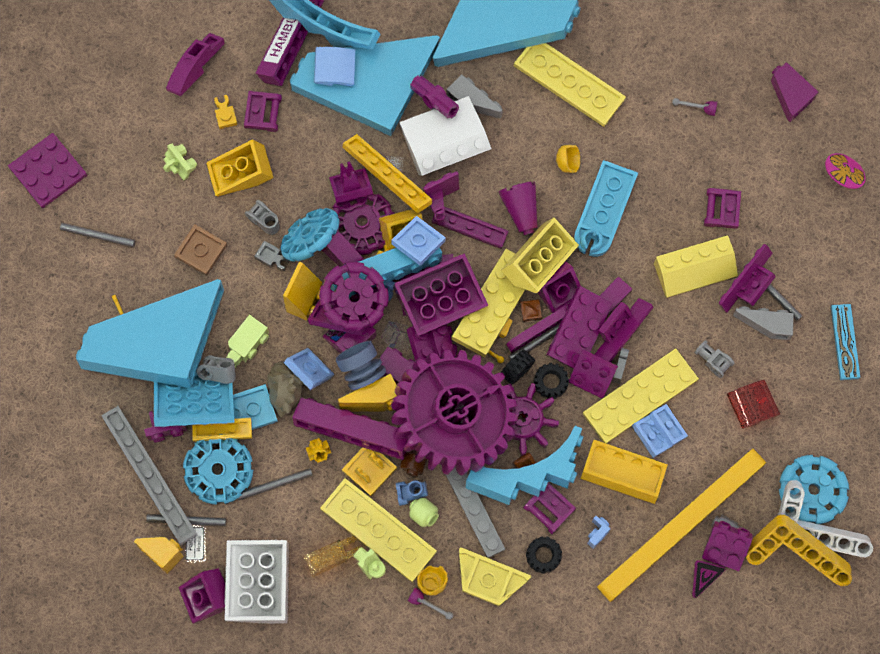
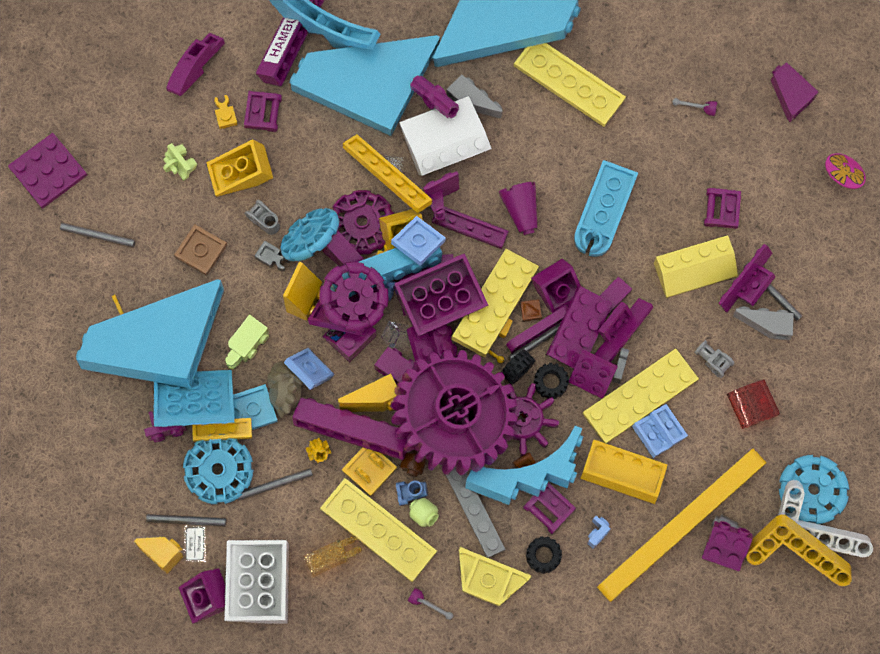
light grey plate [101,406,197,546] -> none
light grey piece [196,355,236,384] -> none
light blue slope [314,47,355,87] -> none
magenta plate [329,162,373,203] -> none
sand blue wheel [335,341,386,390] -> none
yellowish green hips [354,547,386,580] -> none
yellow hair [417,565,448,596] -> none
light yellow slope [501,218,579,293] -> none
yellow hair [556,145,580,173] -> none
piece [692,560,725,598] -> none
medium azure tile [831,304,860,380] -> none

